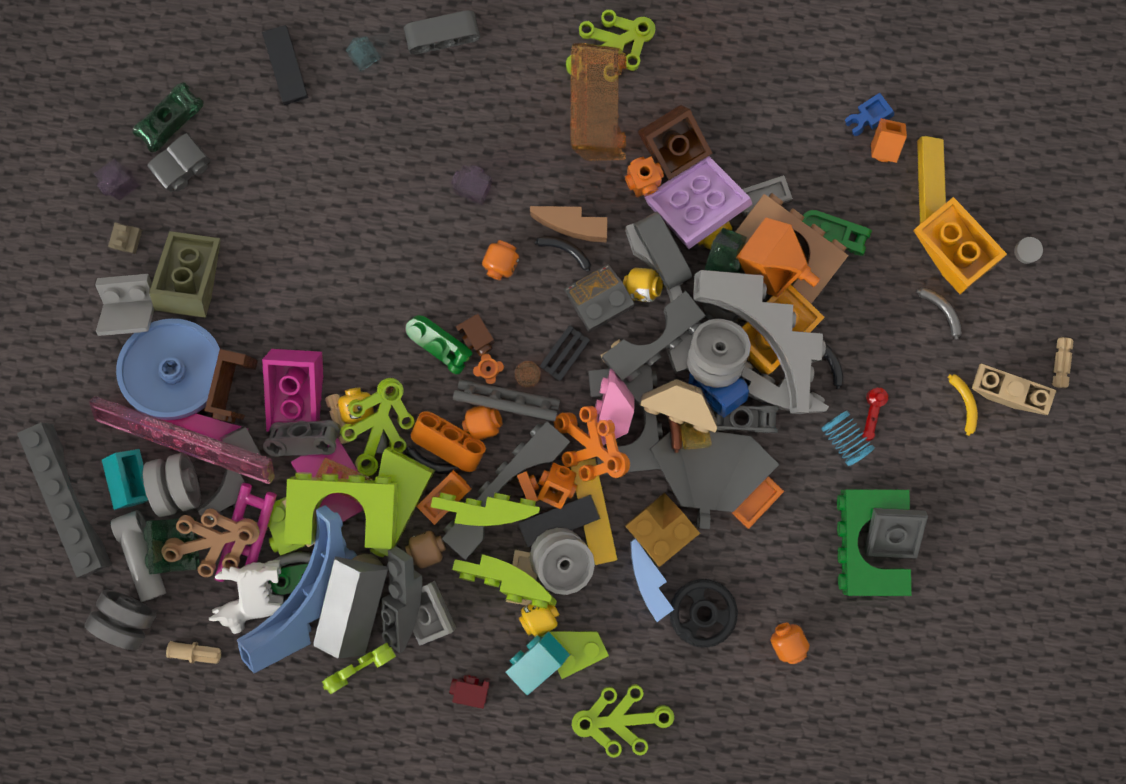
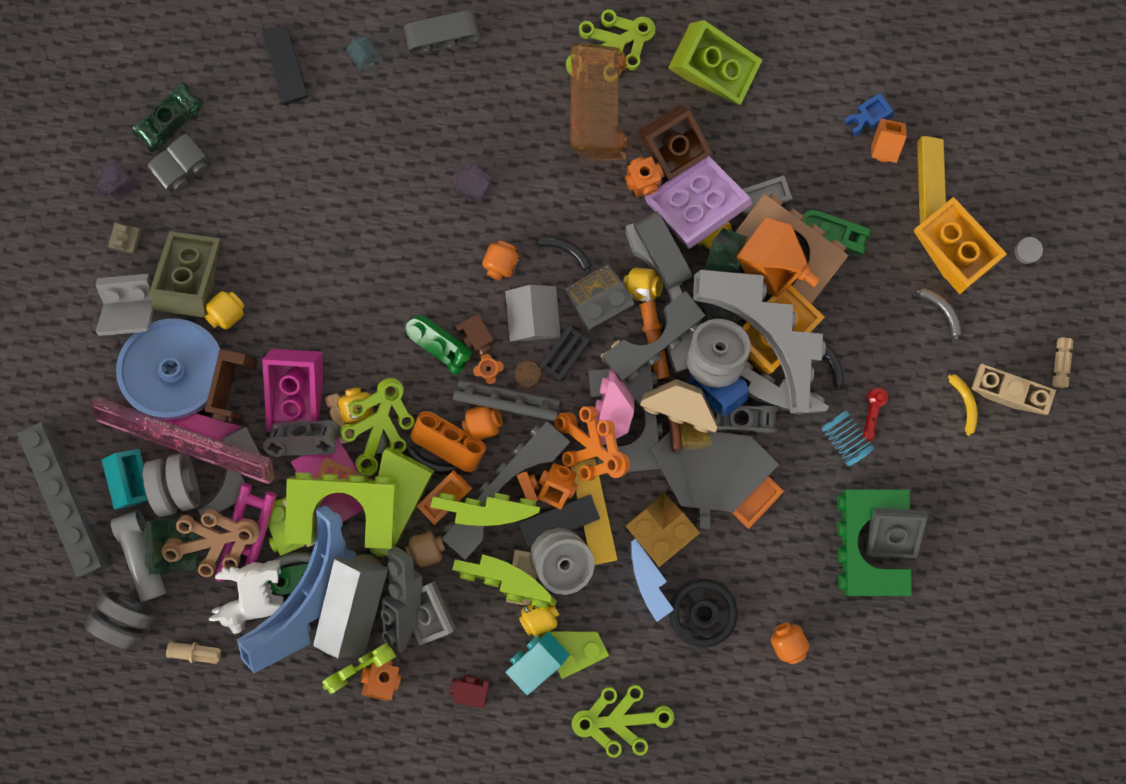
medium nougat slope [530,206,607,243] -> none
none -> yellow head [205,291,245,329]
none -> orange brick [361,661,401,701]
none -> light grey slope [505,285,561,342]
none -> orange pin [639,301,671,380]
none -> lime slope [668,20,762,105]

